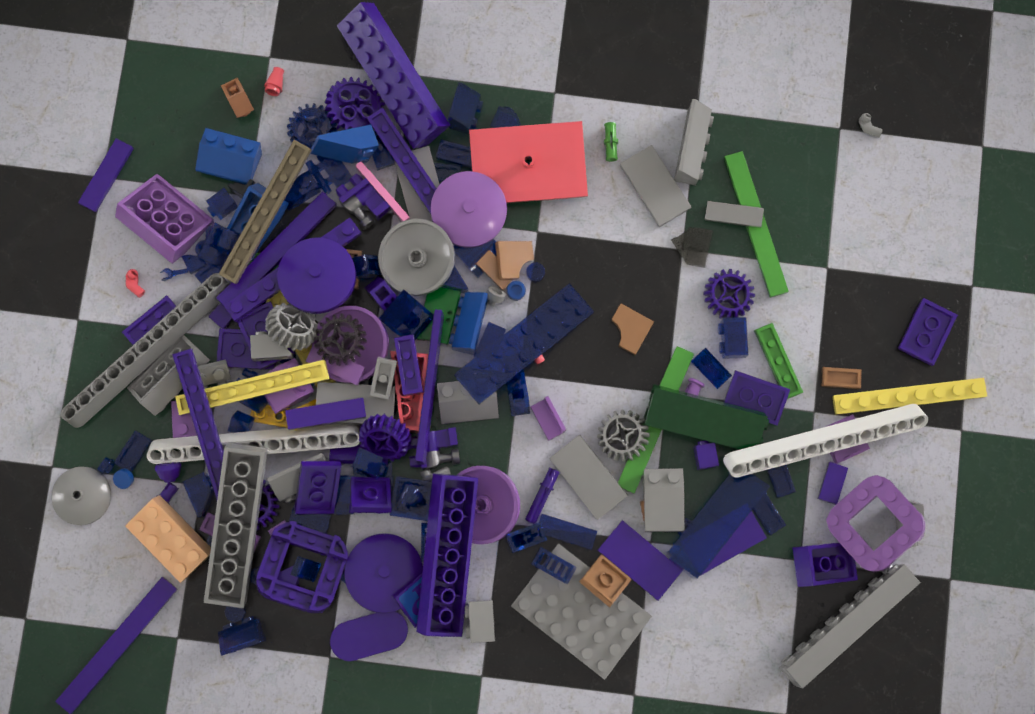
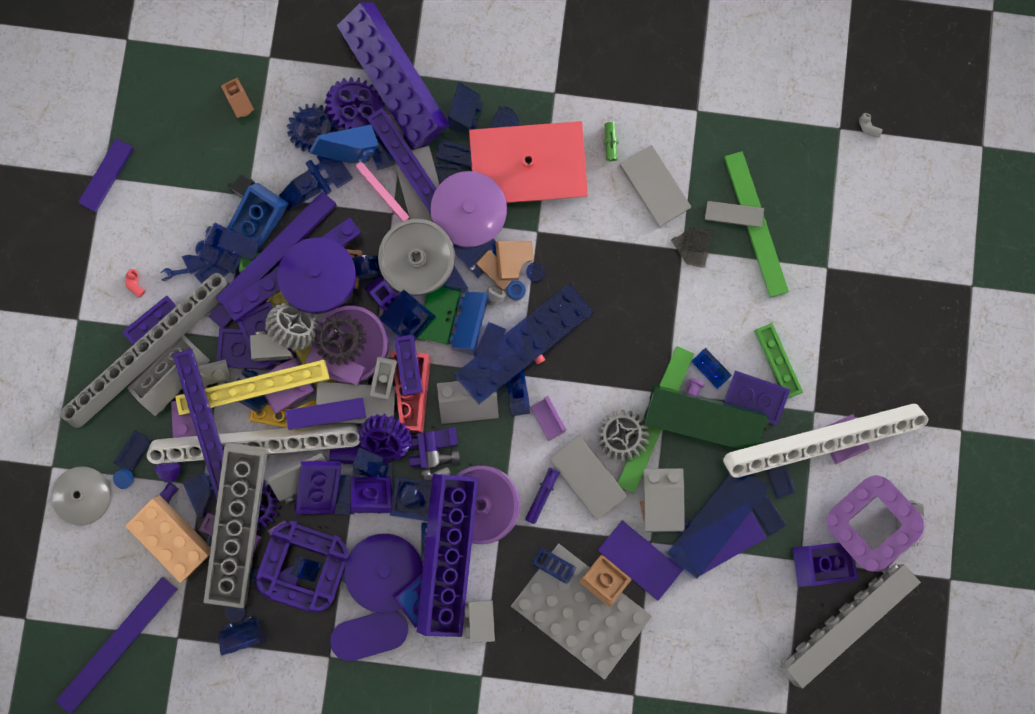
clear blue plate [97,457,115,475] -> none
medium lavender slope [115,174,214,264] -> none
blue slope [195,128,262,184] -> none
clear blue brick [206,188,238,220] -> none
dark tan plate [219,140,312,284] -> none
clear blue slope [228,410,255,433] -> none
coral cone [264,67,284,96] -> none
clear blue tile [288,505,331,534] -> none
dark purple hips [336,174,391,230] -> none
dark purple tile [415,309,444,465] -> none
clear blue slope [506,522,547,553] -> none
clear blue plate [536,514,597,550] -> none
medium nougat tile [611,304,654,355] -> none
light grey slope [674,99,714,186] -> none
dark purple brick [693,440,719,470] -> none
dark purple gear [703,269,755,320] -> none
clear blue brick [718,317,748,359] -> none
dark purple tile [817,462,848,505] -> none
medium nougat tile [821,367,862,389] -> none
light yellow plate [832,378,987,415] -> none
dark purple plate [898,298,958,366] -> none

